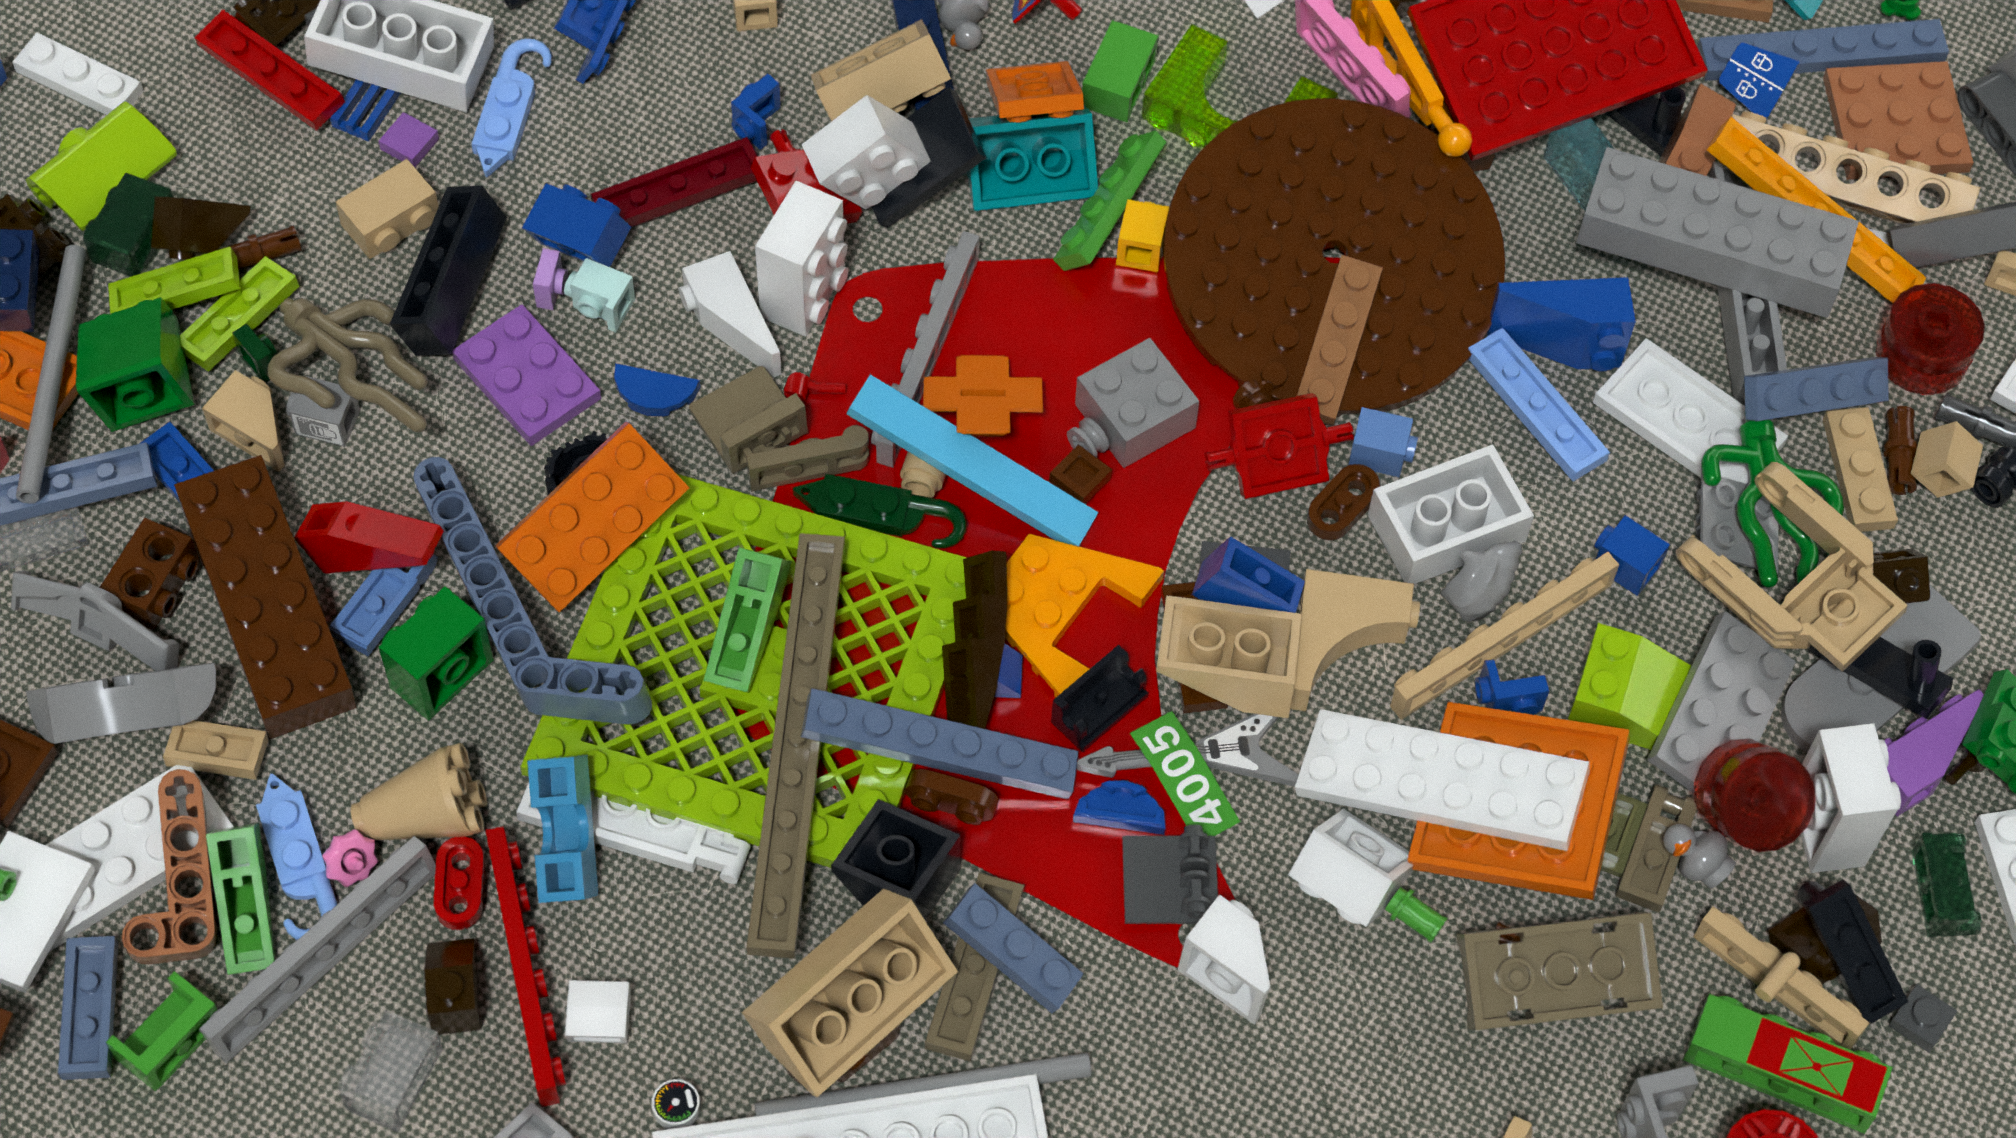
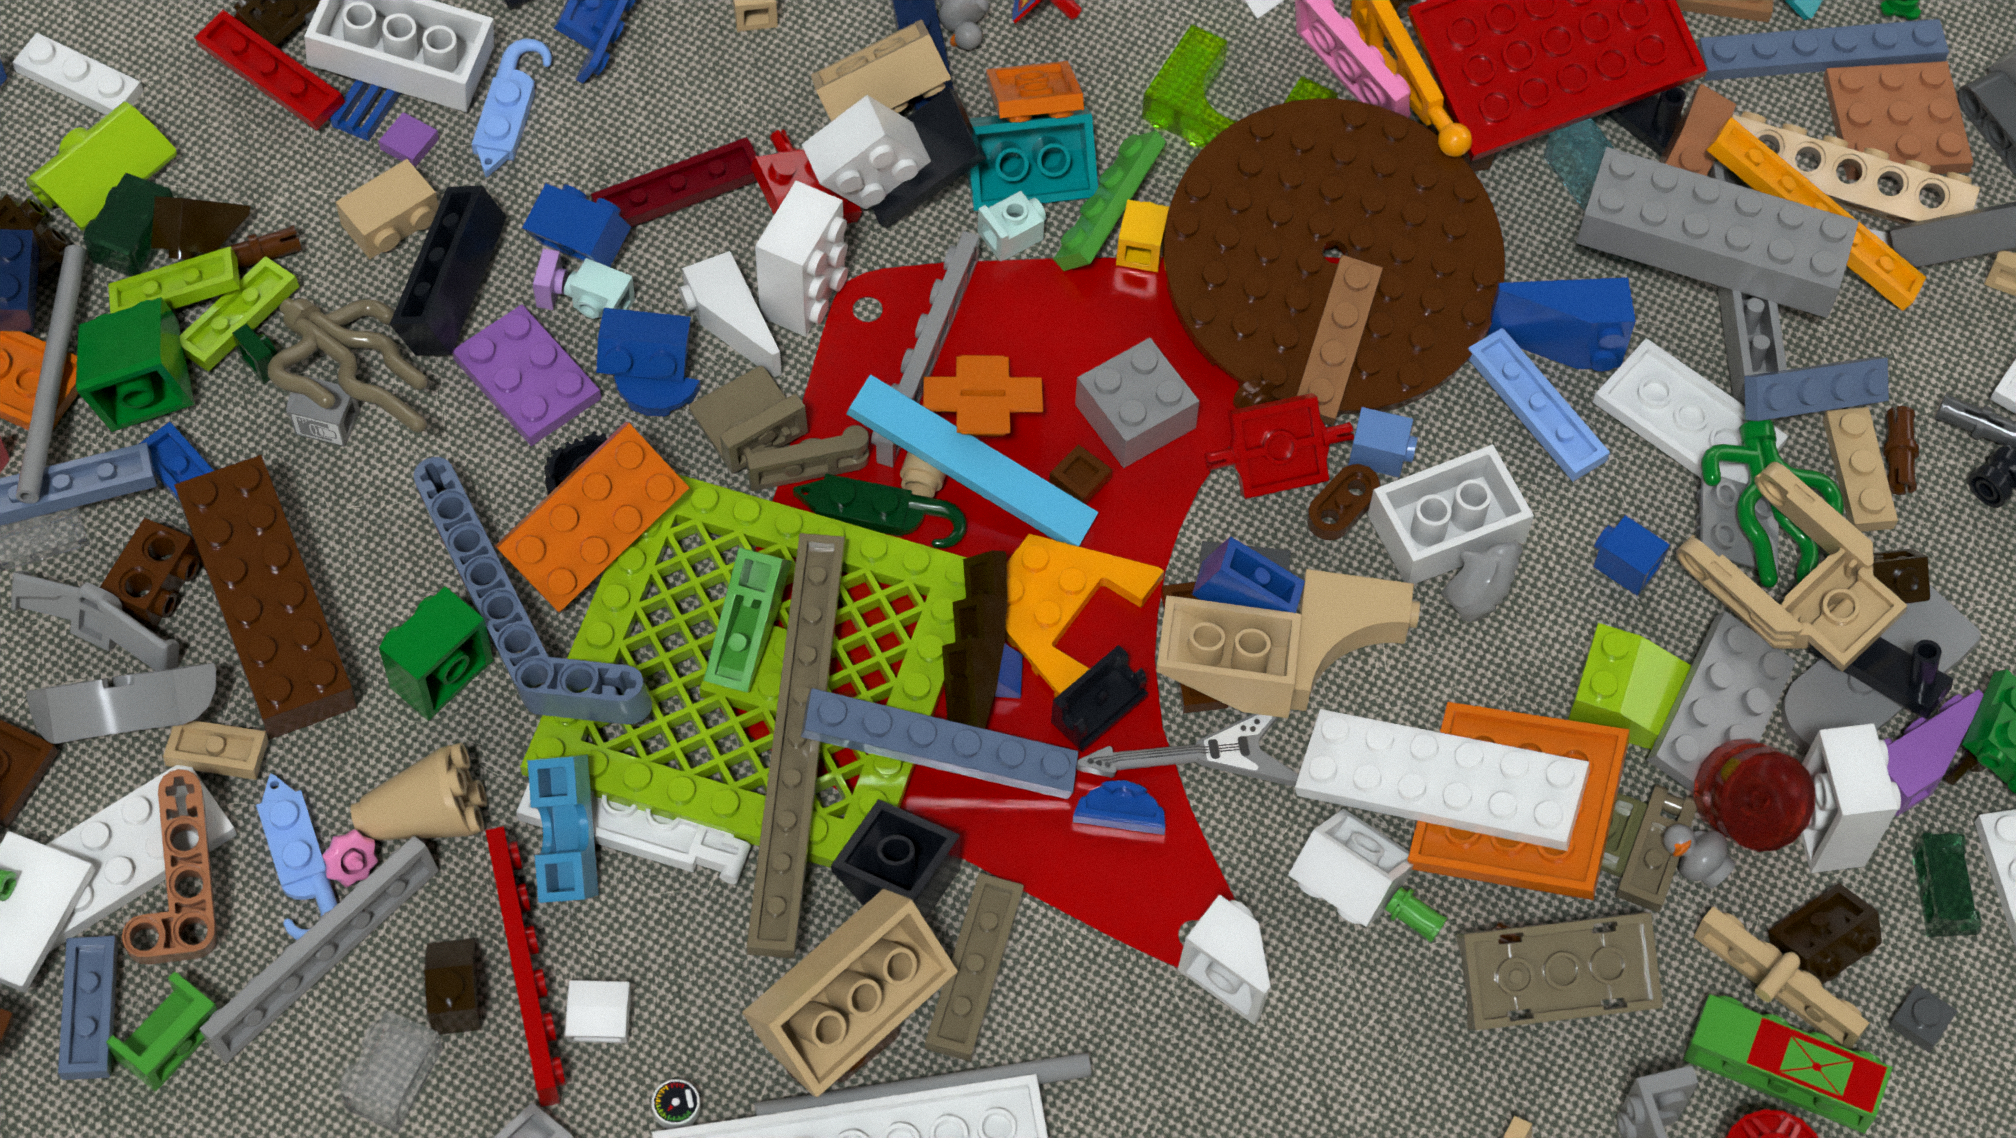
tan slope [202,370,285,472] -> none
bright green slope [206,823,275,975] -> none
red slope [294,501,444,573] -> none
medium blue hinge [329,554,438,656] -> none
red plate [433,836,485,930] -> none
blue bracket [731,74,781,150] -> none
red hand [784,372,846,404] -> none
reddish brown plate [905,769,999,825] -> none
sand blue plate [943,883,1084,1013] -> none
light grey bush [1067,417,1110,458] -> none
bright green panel [1082,20,1159,122] -> none
dark grey hinge [1122,824,1218,924] -> none
bright green sticker [1130,711,1240,836] -> none
tan plate [1390,552,1619,720] -> none
blue bracket [1475,659,1549,715] -> none
blue sticker [1719,43,1800,118] -> none
black piece [1797,879,1909,1026] -> none
clear red wheel [1875,283,1985,395] -> none
tan brick [1911,421,1983,498] -> none
none -> blue brick [596,308,691,382]
none -> light aqua brick [978,191,1046,261]

